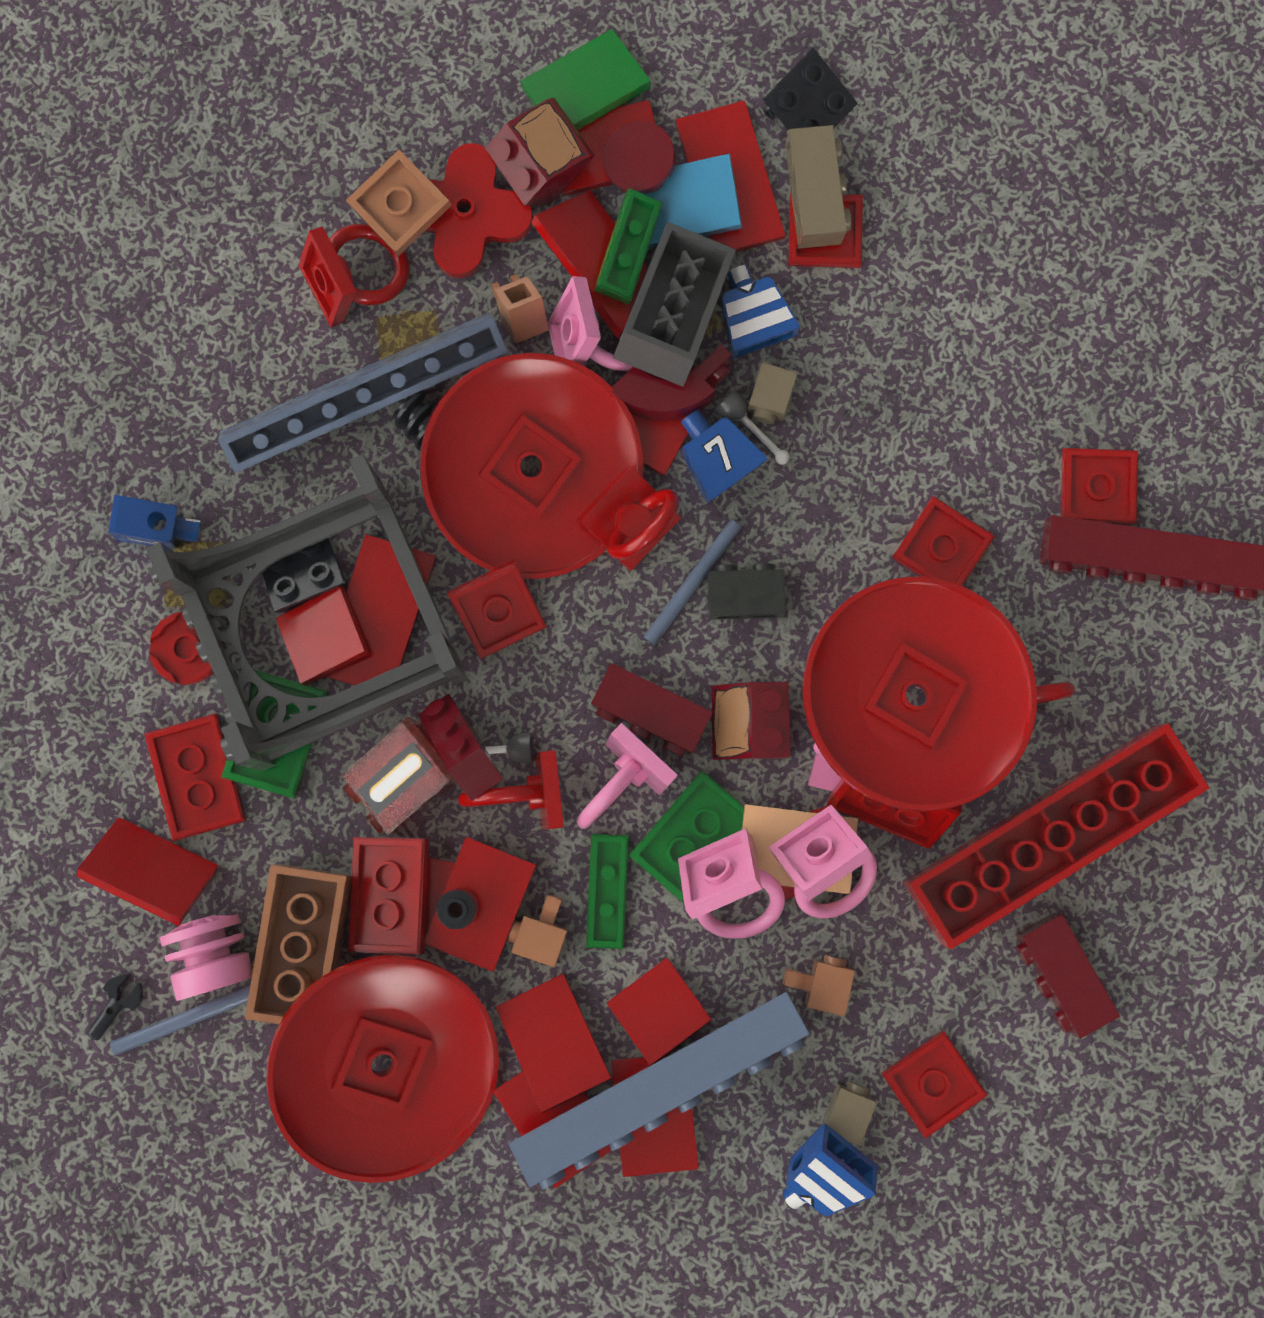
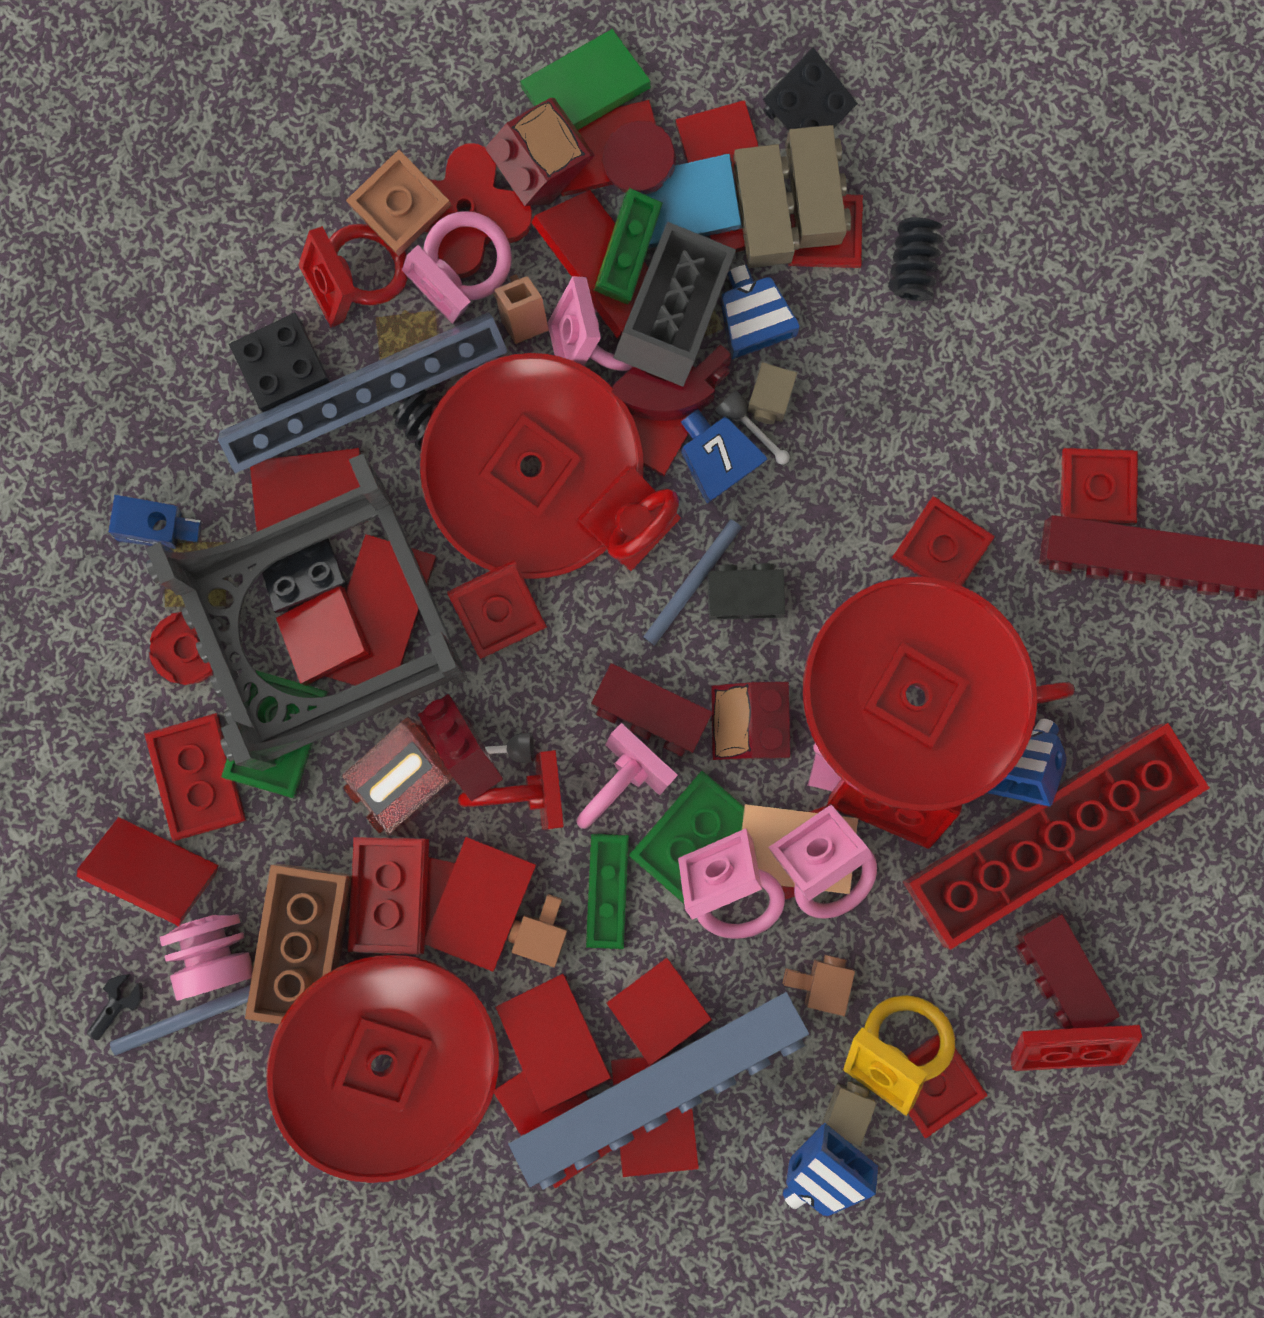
black brick [437,889,479,929] -> none
none -> black brick [229,312,330,412]
none -> red tile [250,448,368,532]
none -> bright pink tile [402,211,512,324]
none -> dark tan brick [733,144,800,268]
none -> yellow tile [843,995,955,1116]
none -> black piece [888,217,943,301]
none -> blue torso [987,719,1067,807]
none -> red tile [1011,1025,1142,1071]

